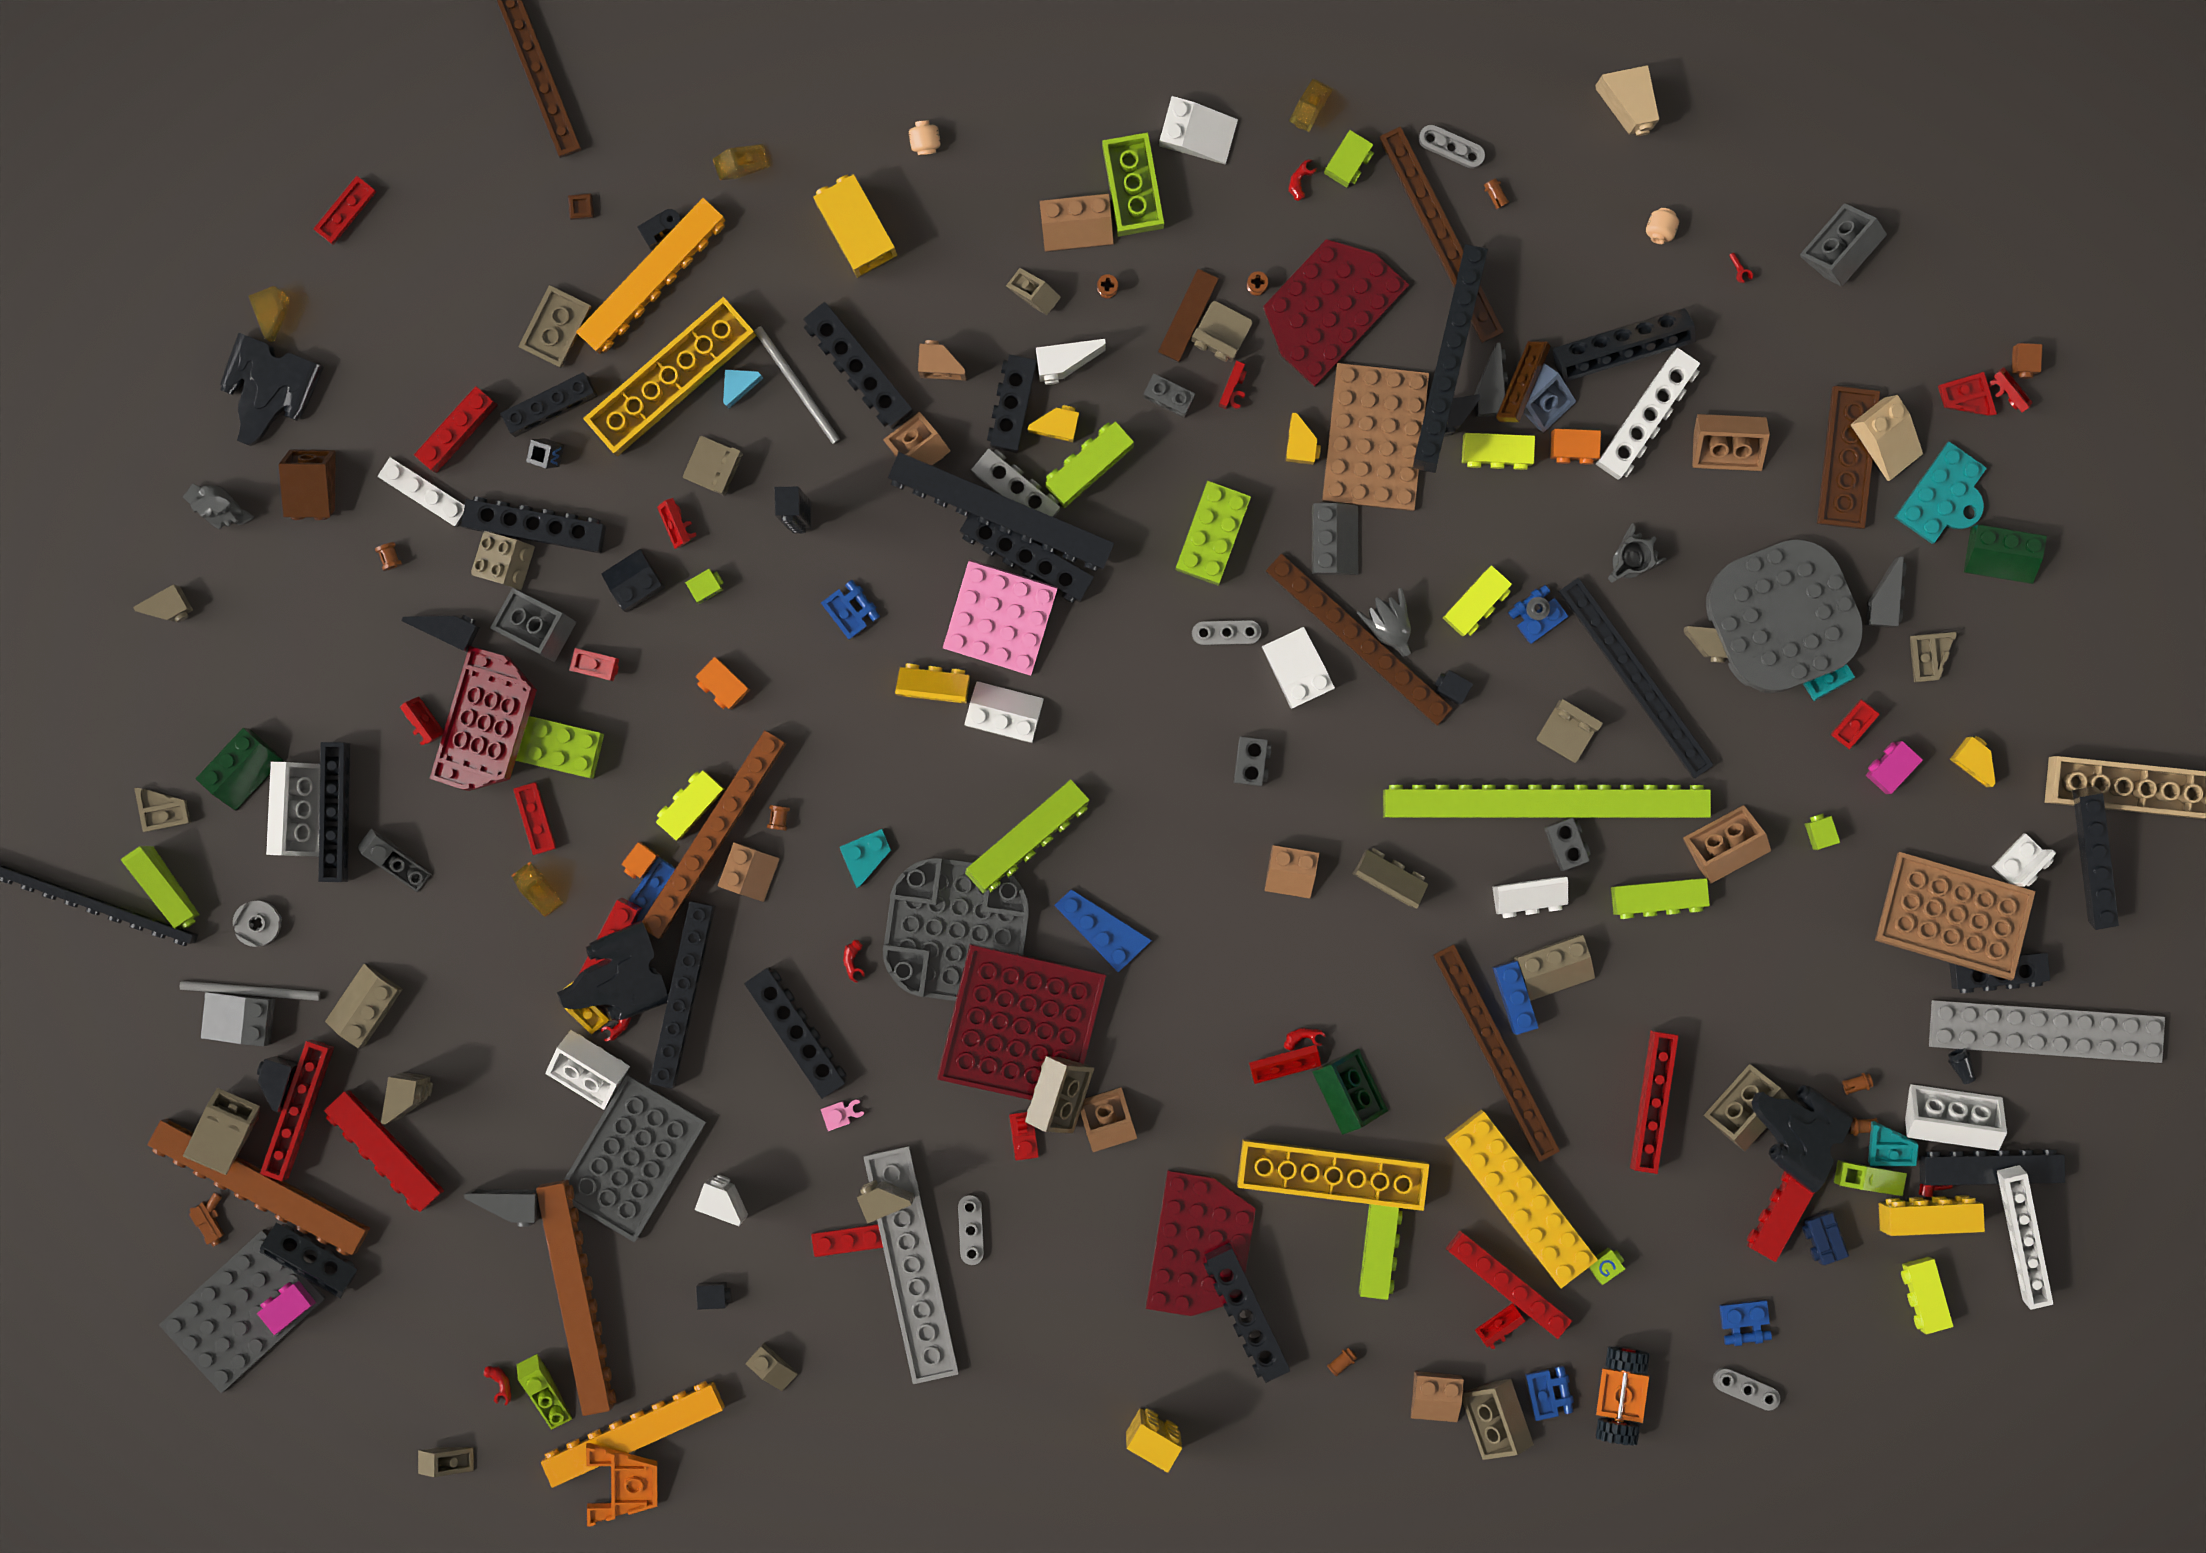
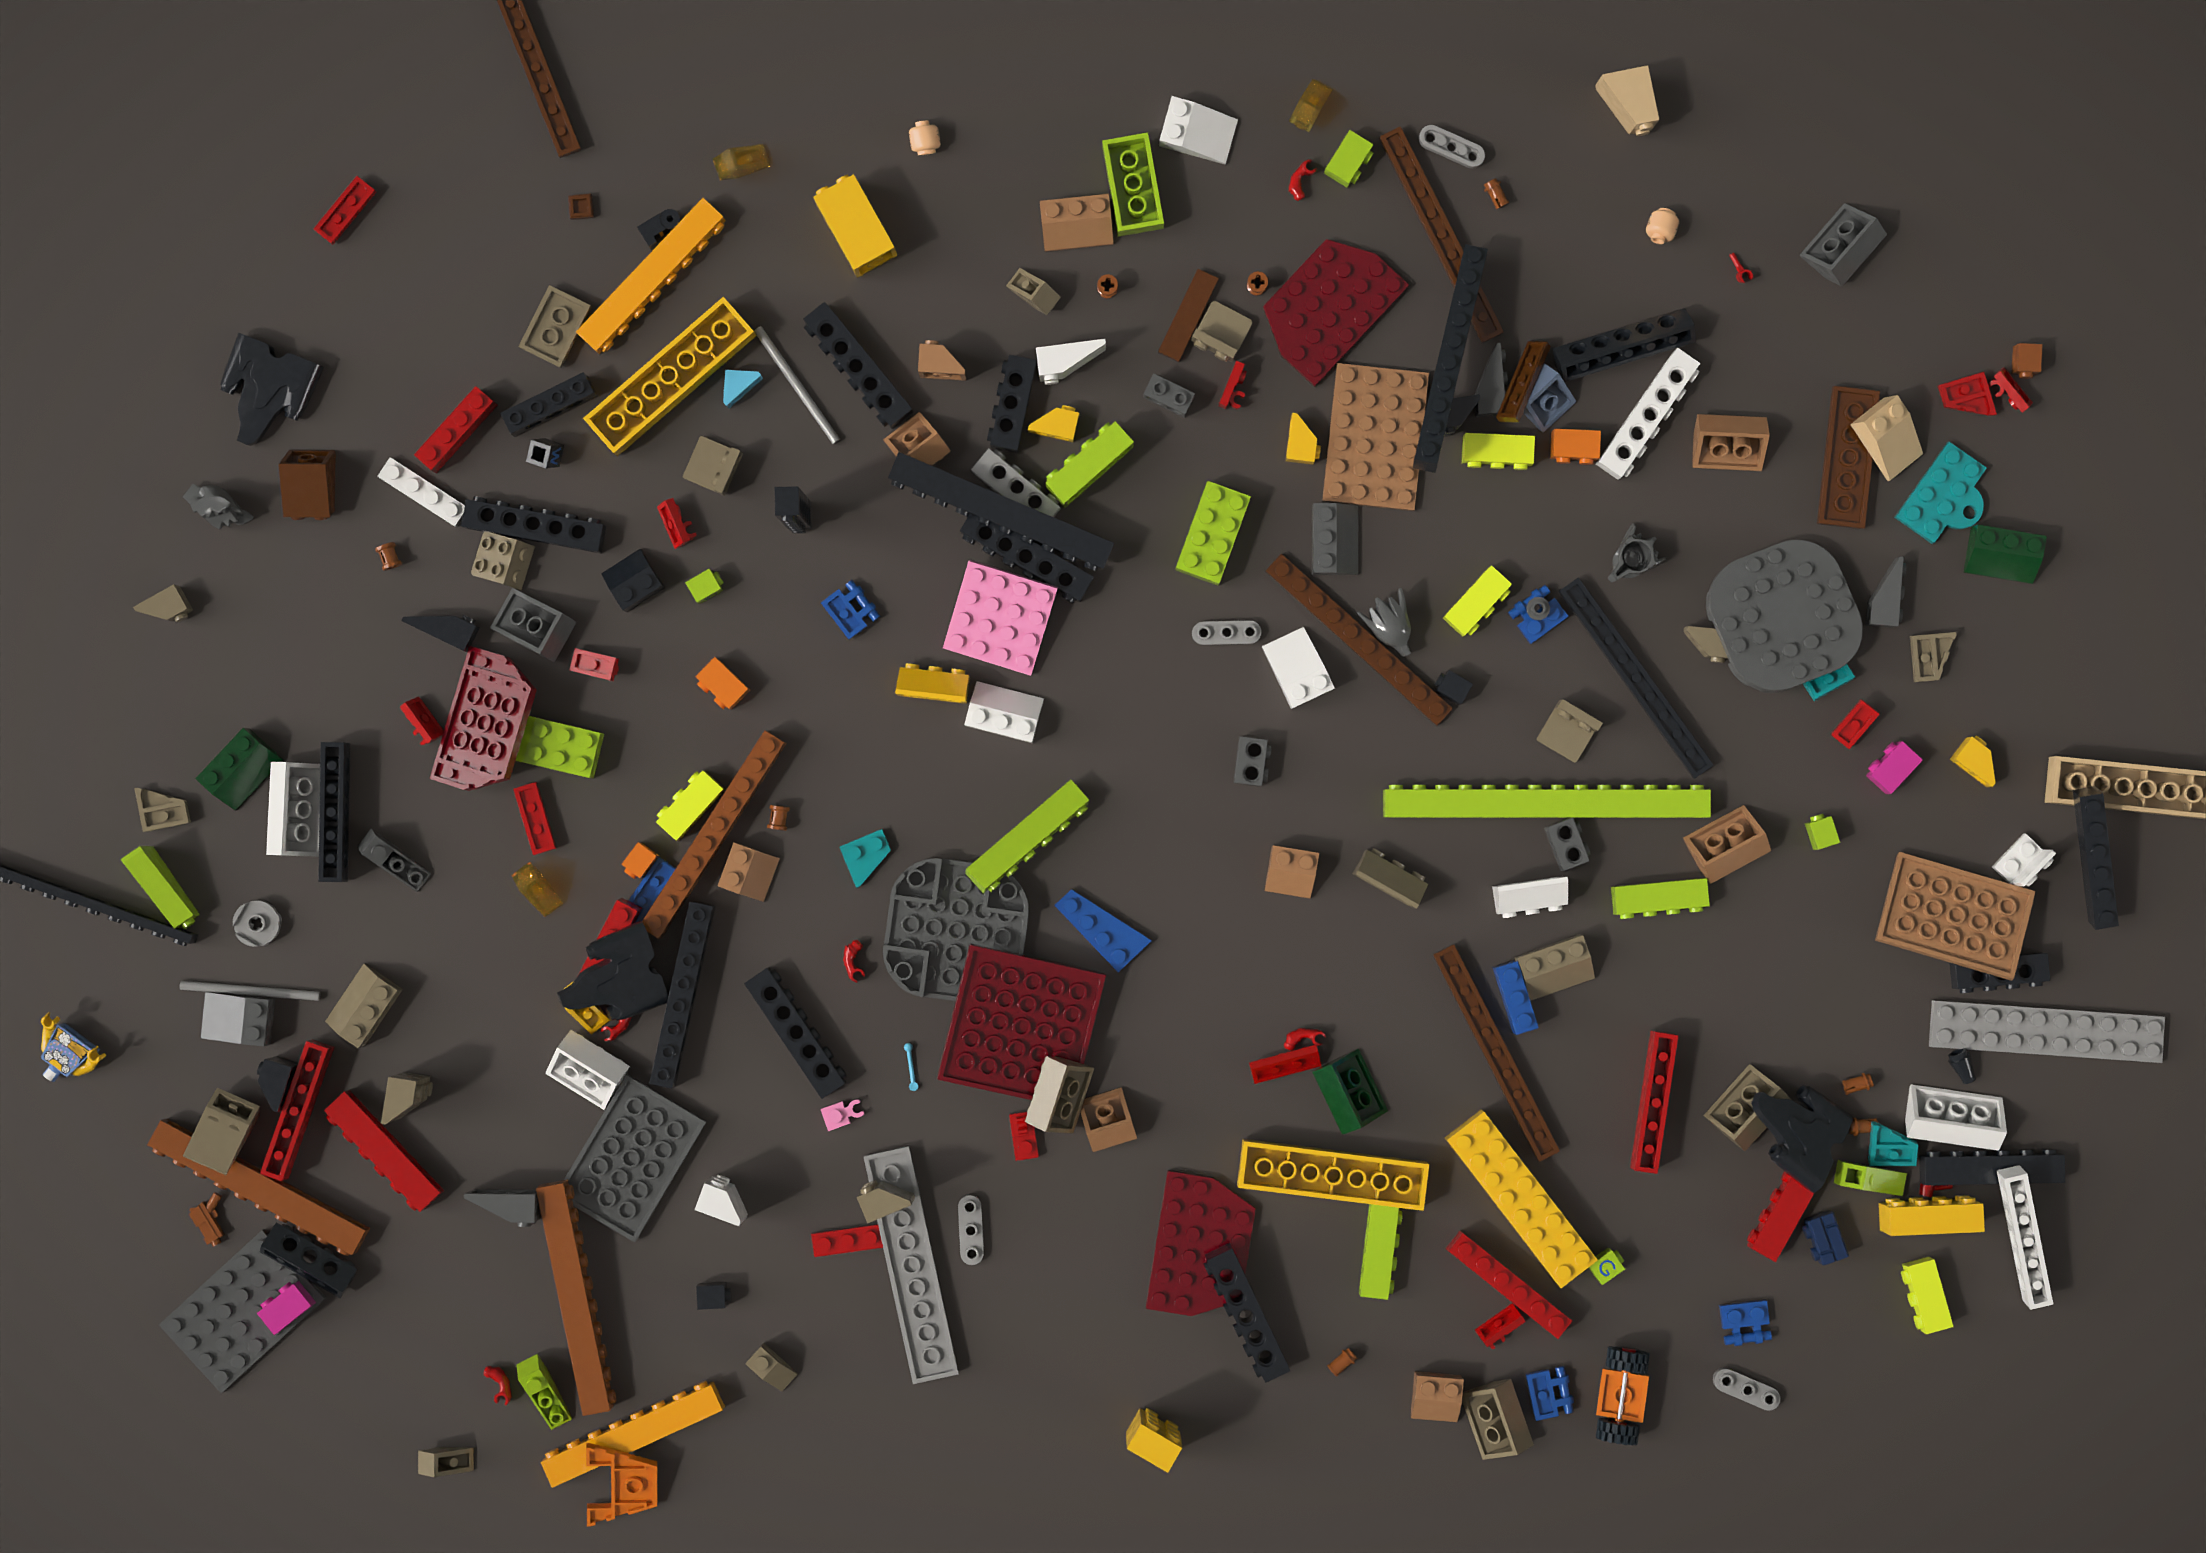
clear yellow slope [248,286,288,342] -> none
none -> torso [41,1012,106,1082]
none -> medium azure hinge [904,1043,918,1091]

